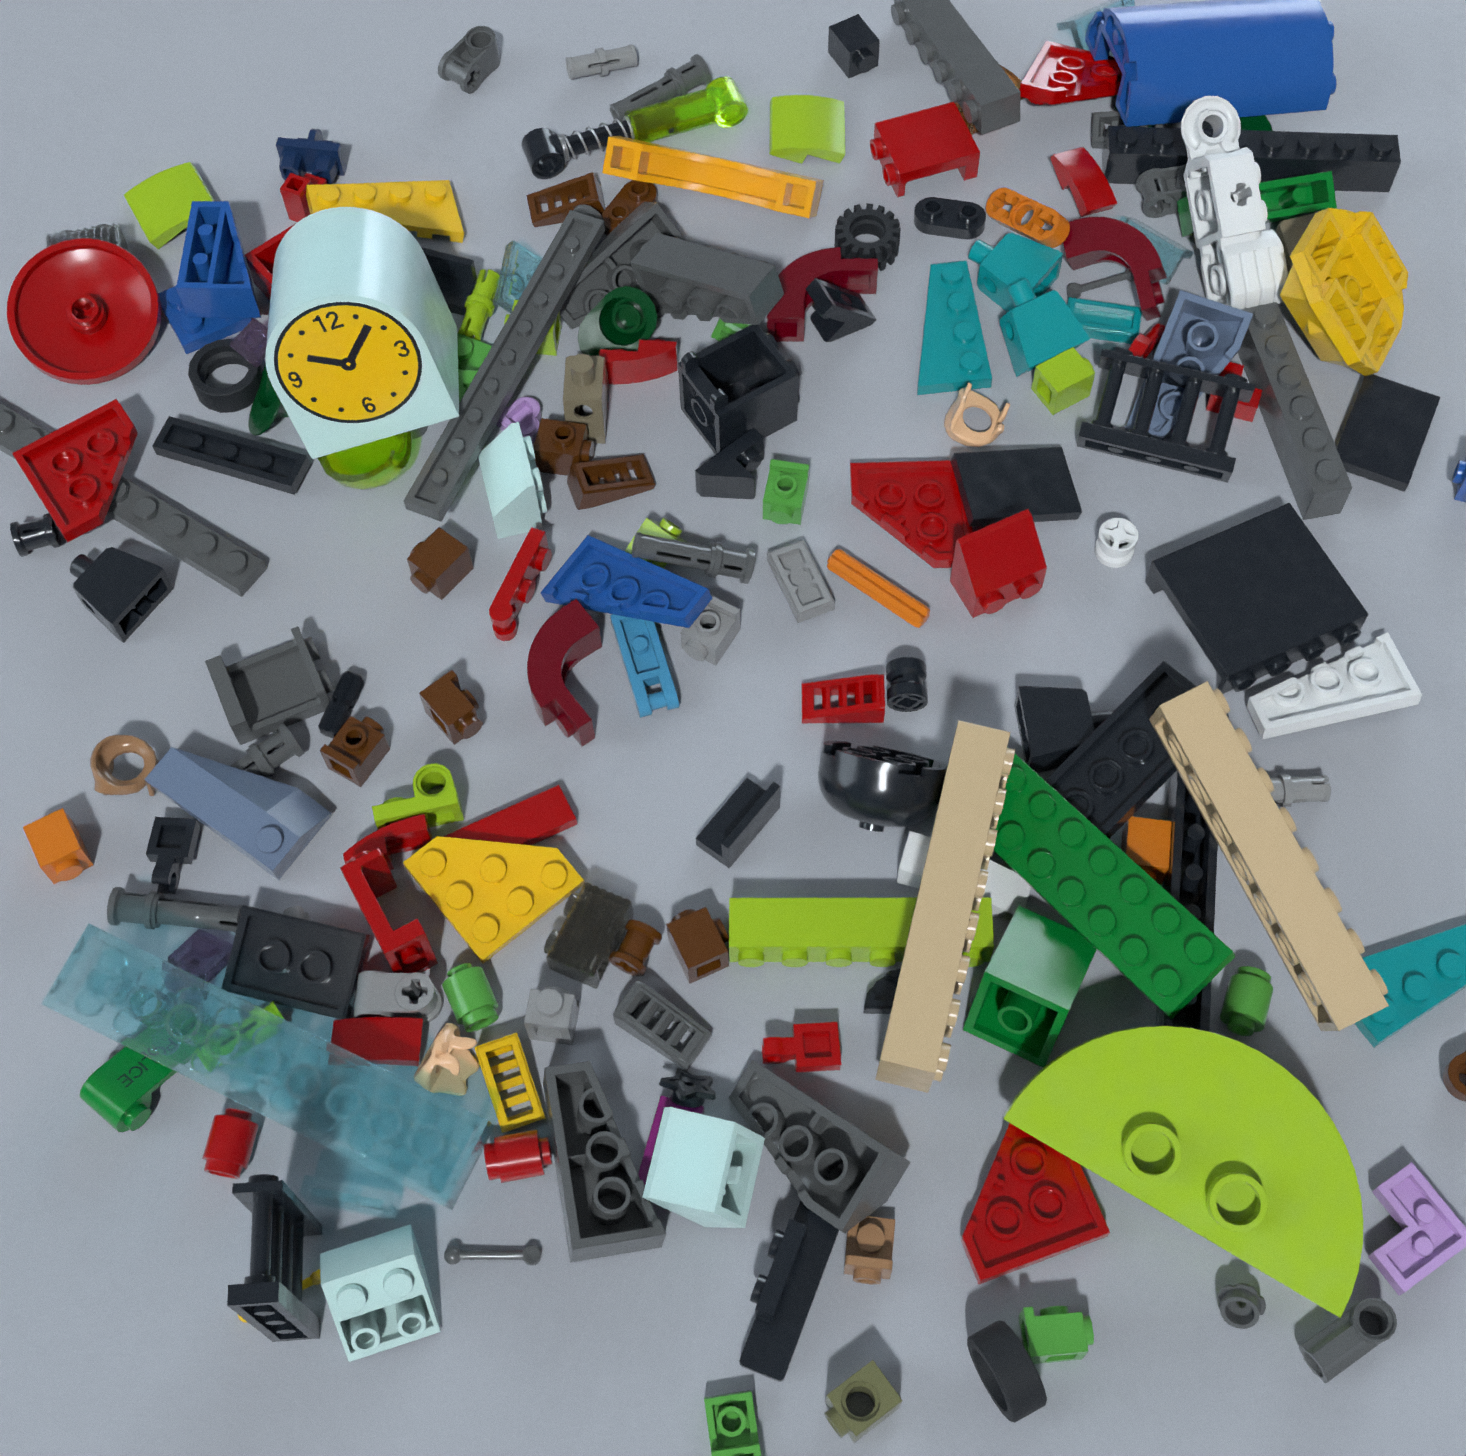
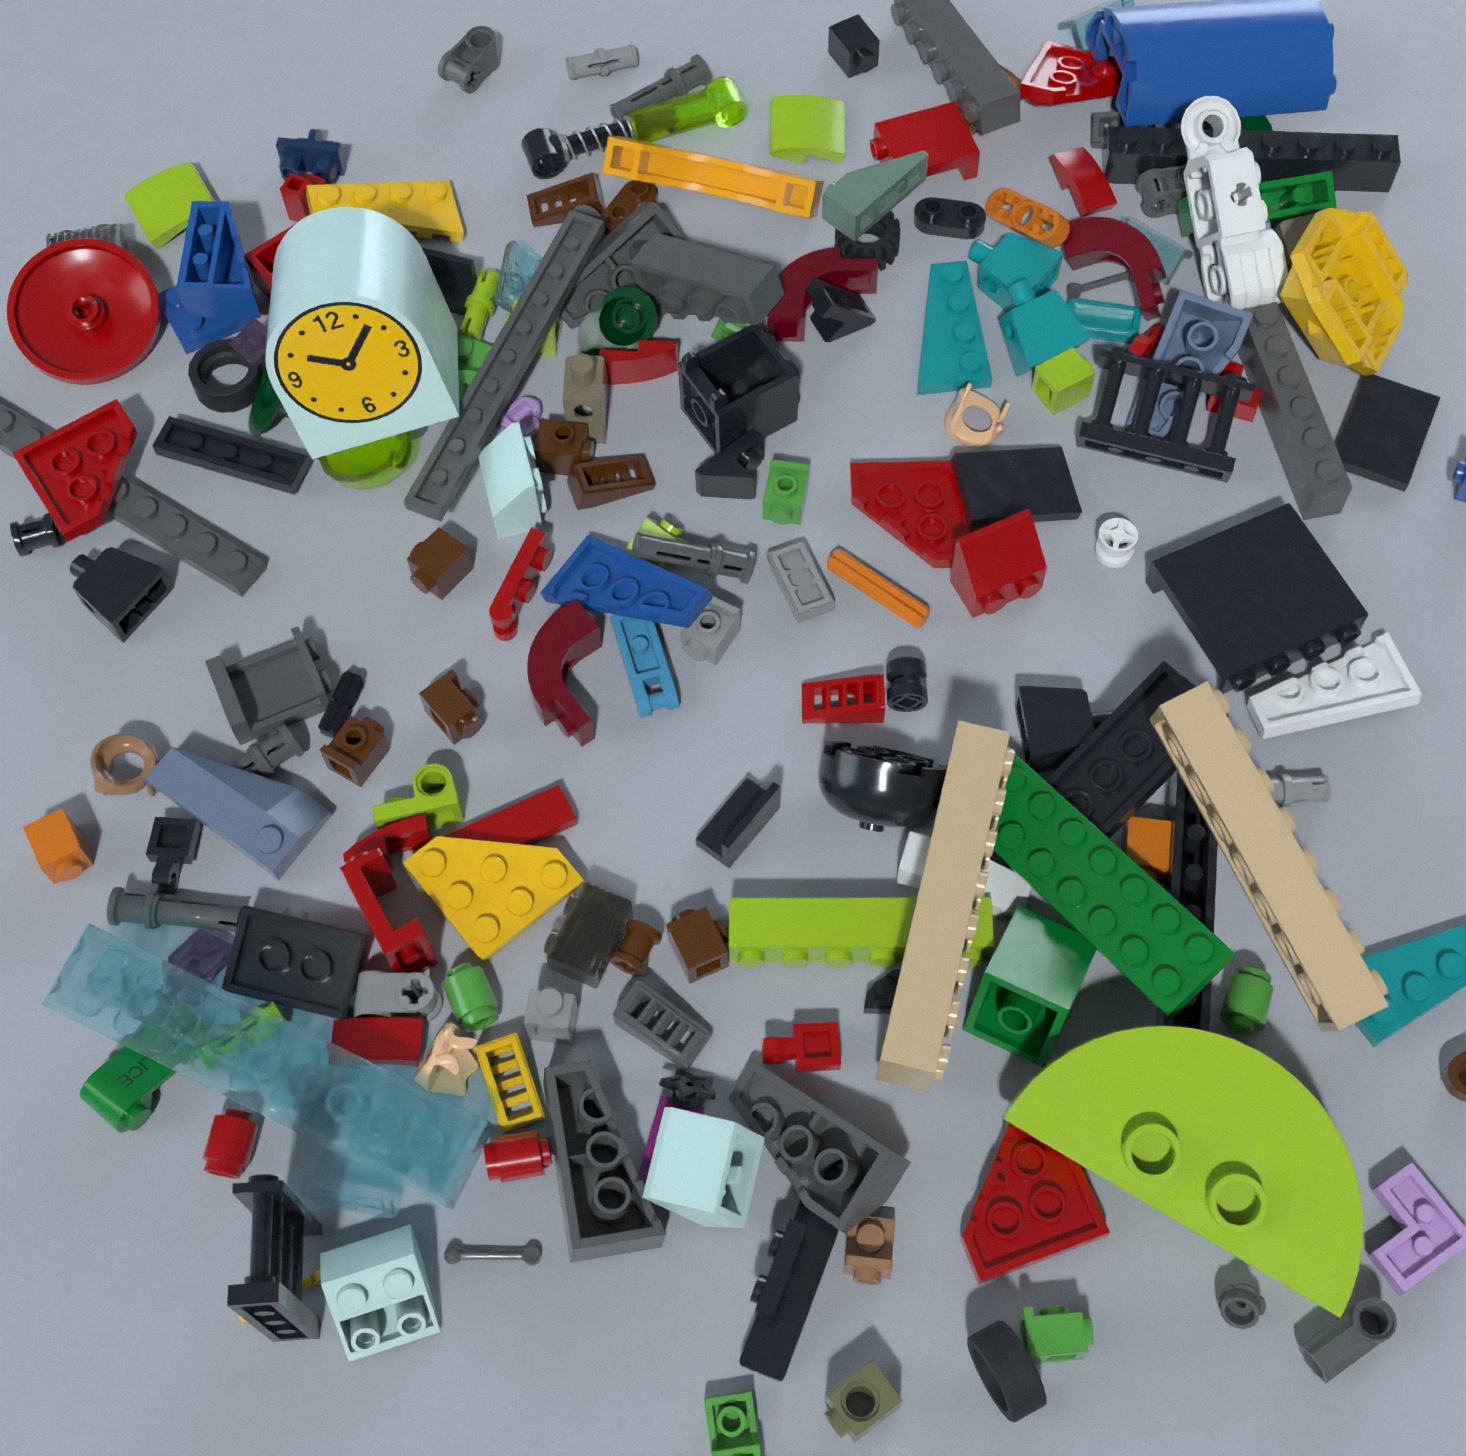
none -> sand green slope [822,151,929,242]

